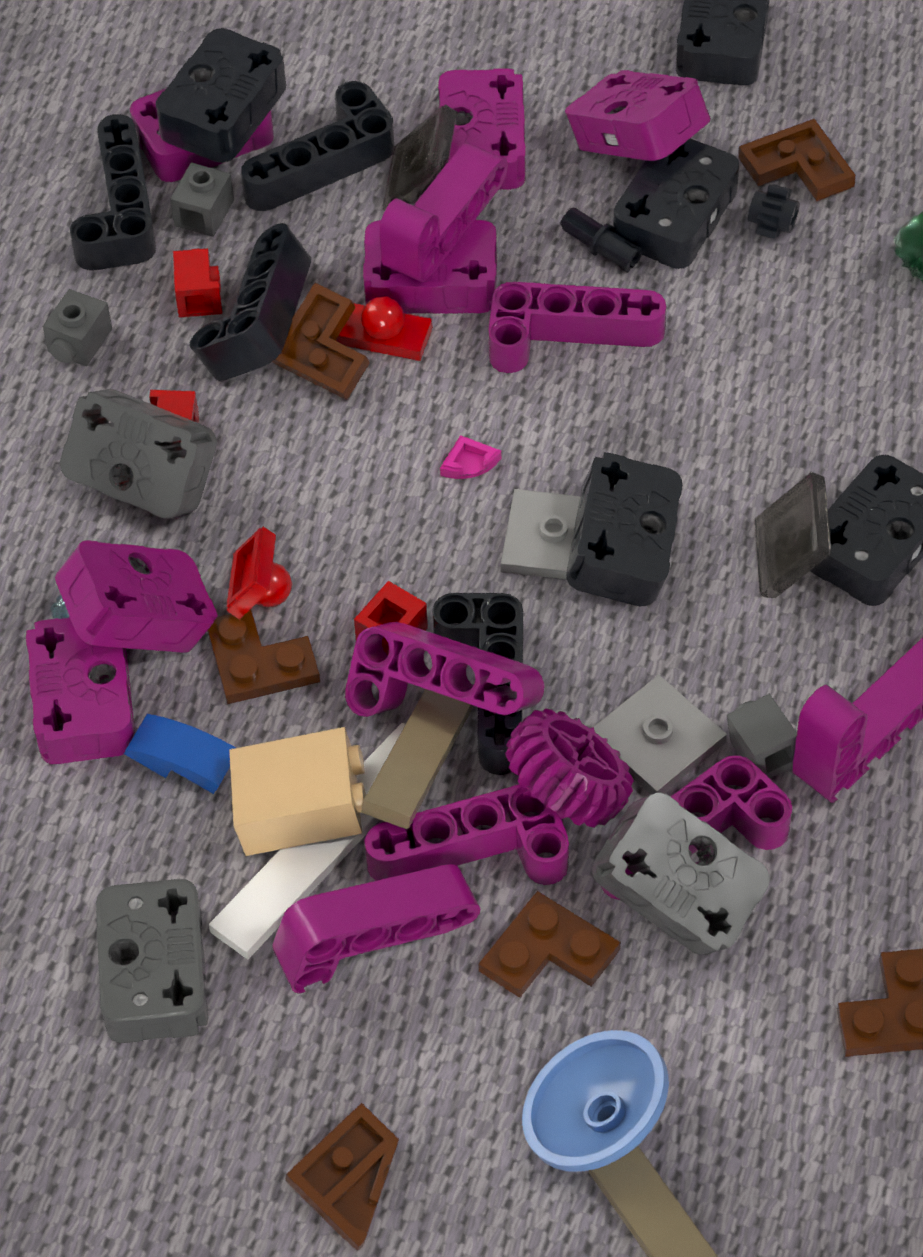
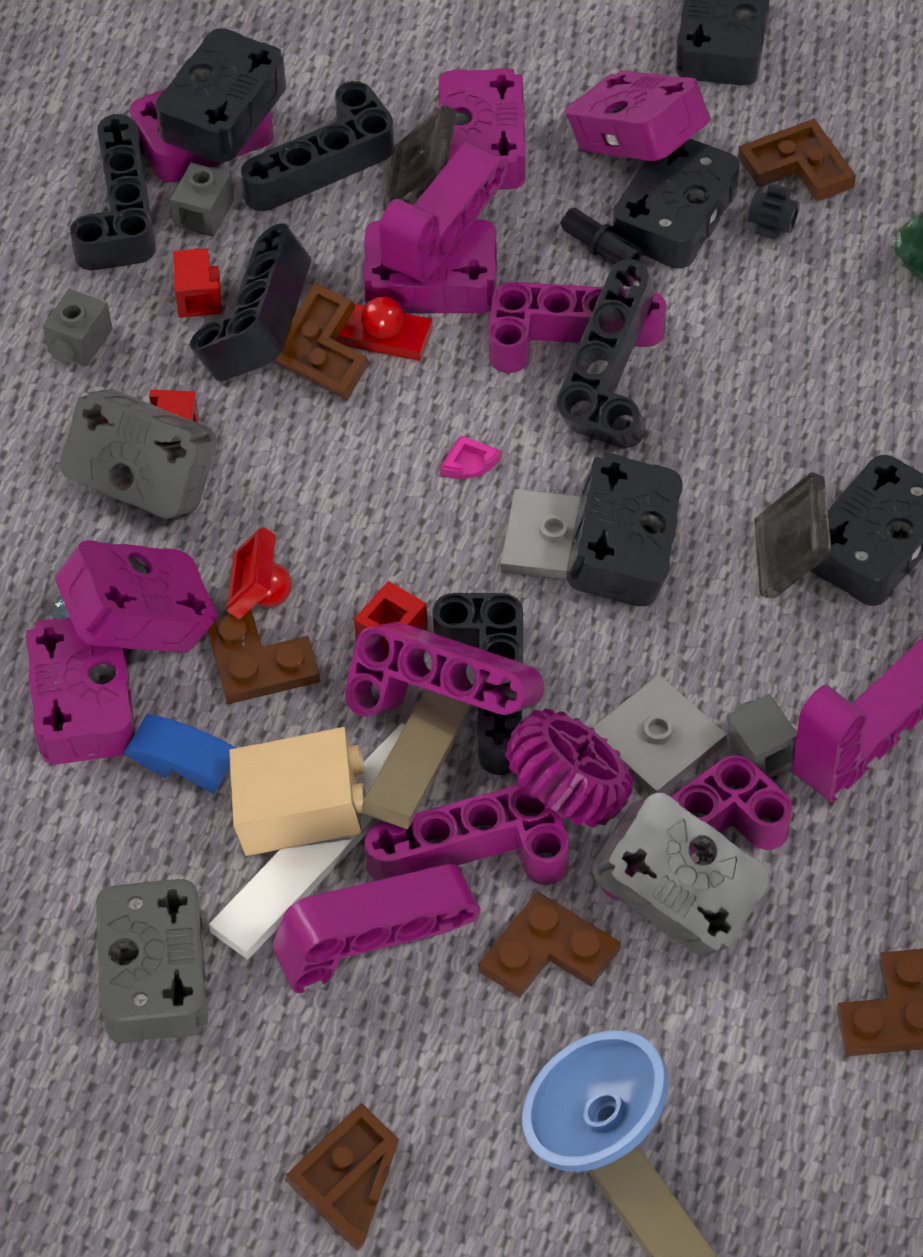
none -> black beam [557,259,655,448]

